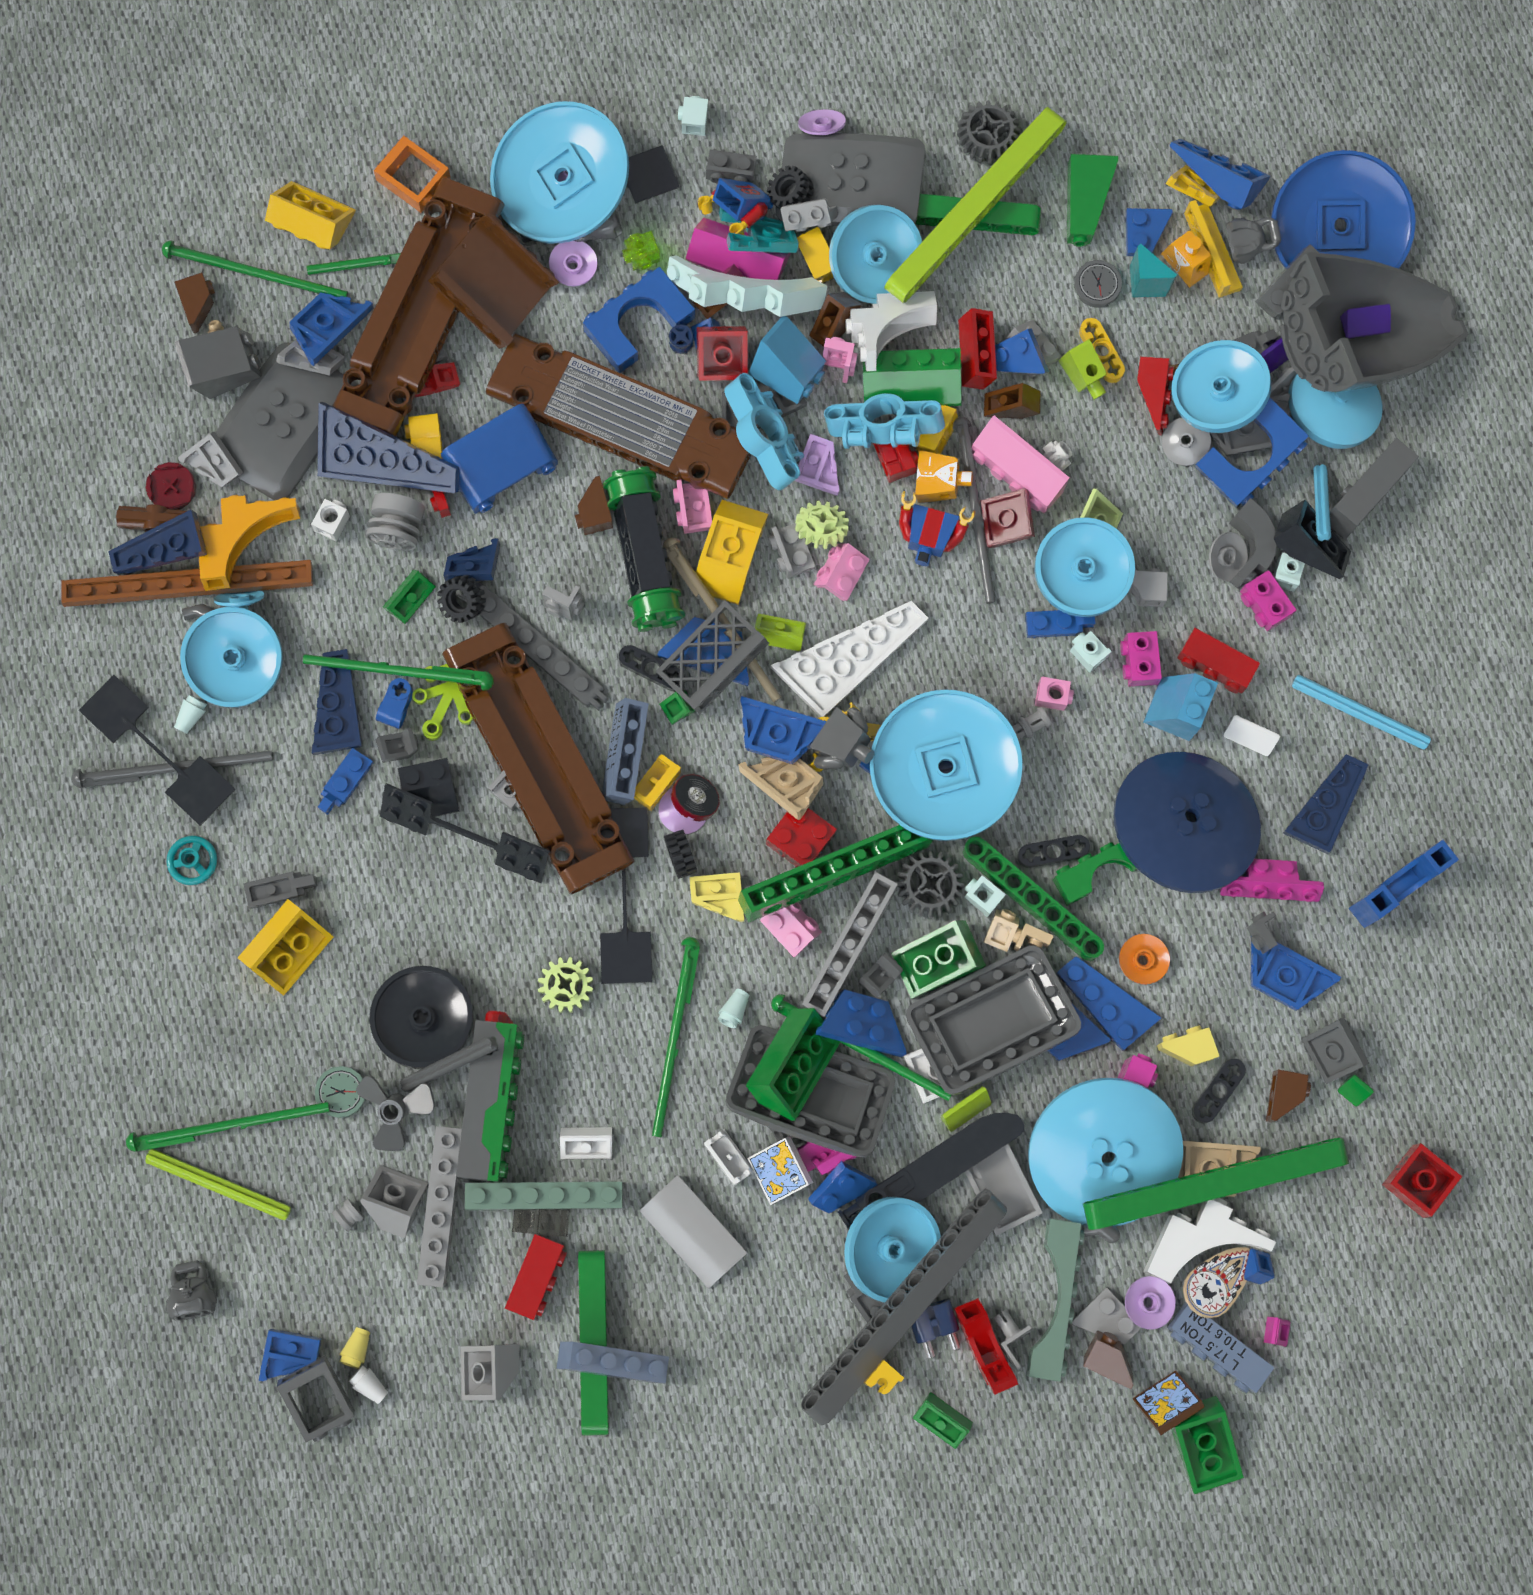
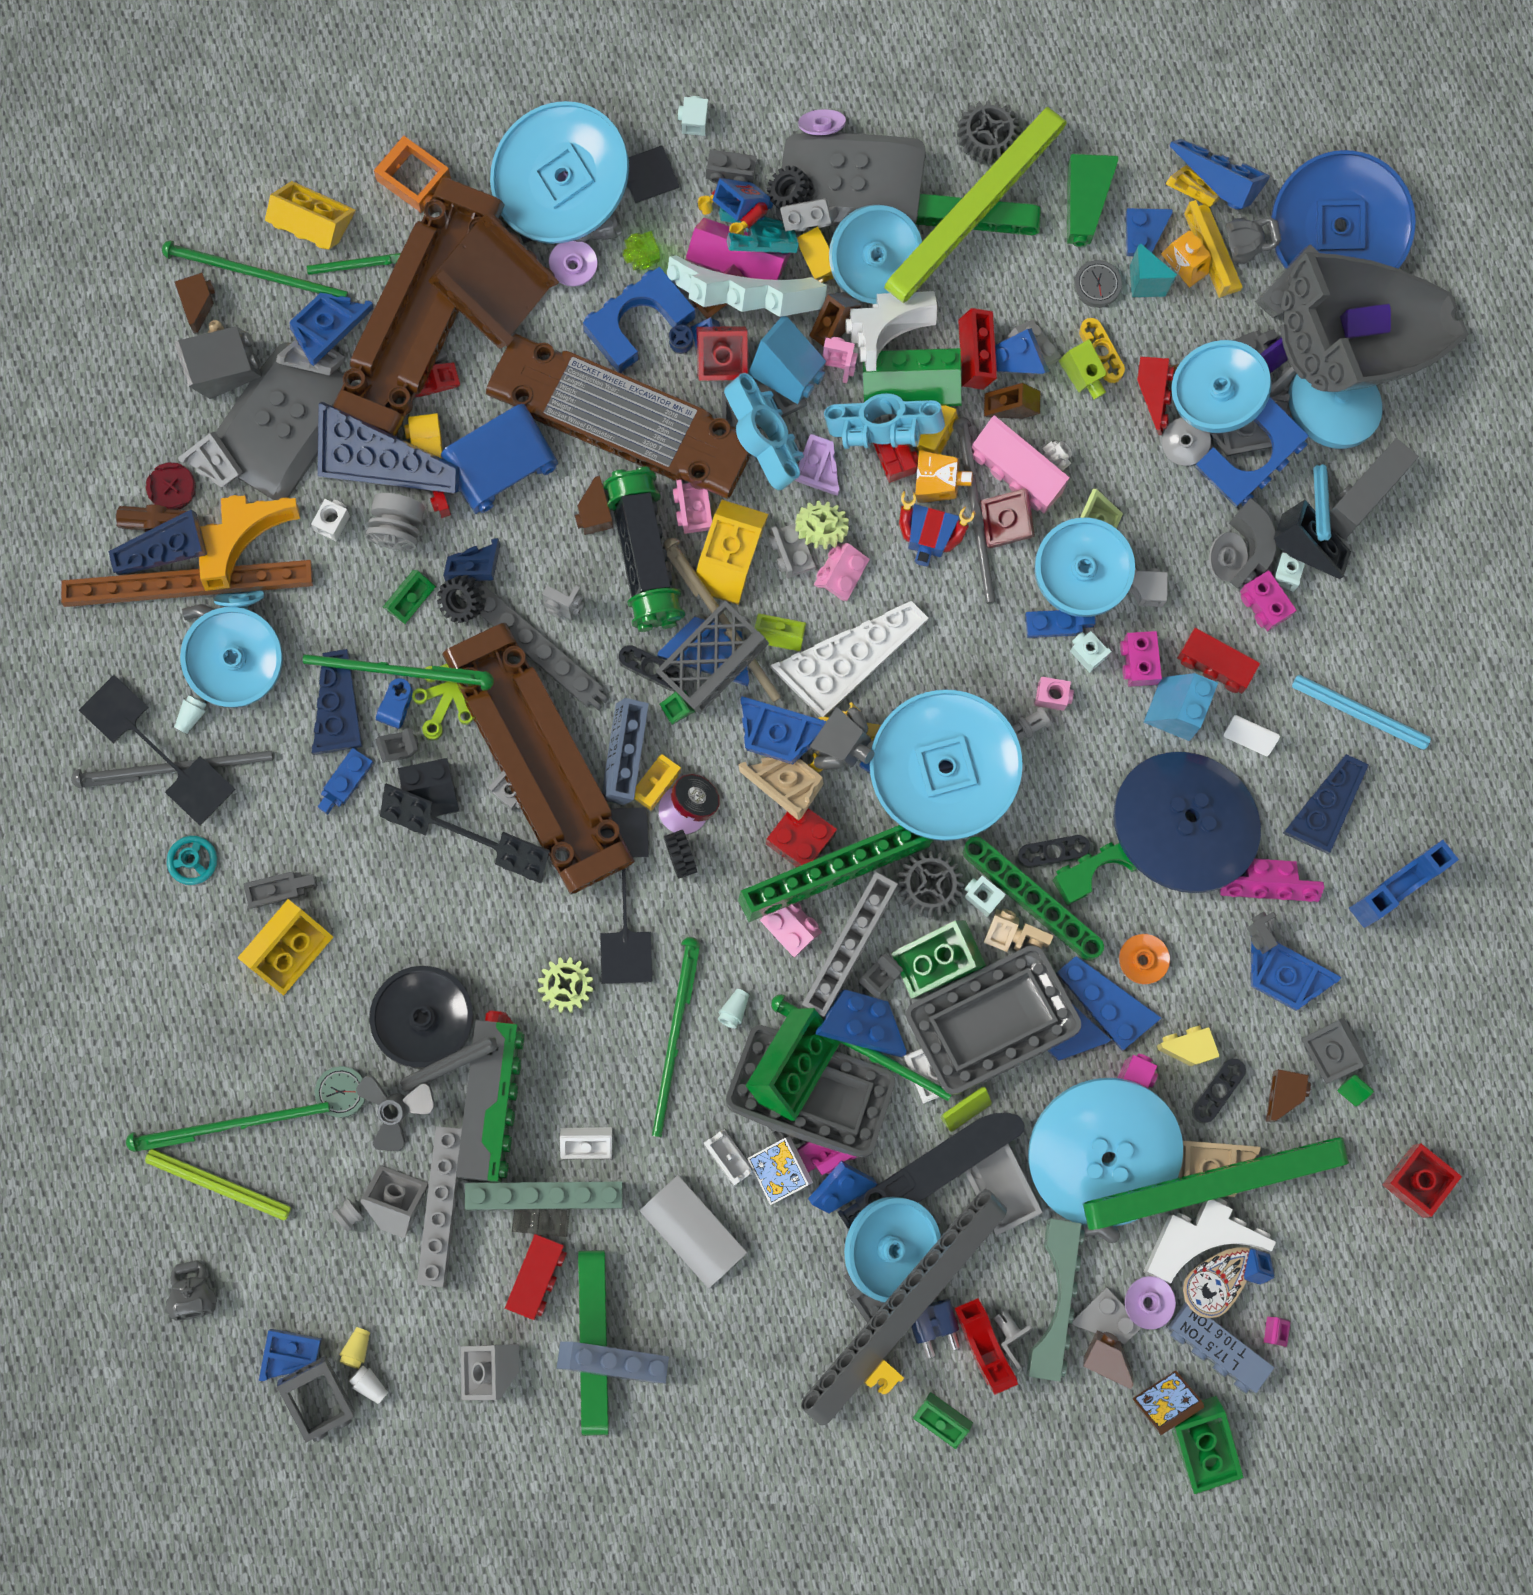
light yellow wing [689,872,744,922] -> none

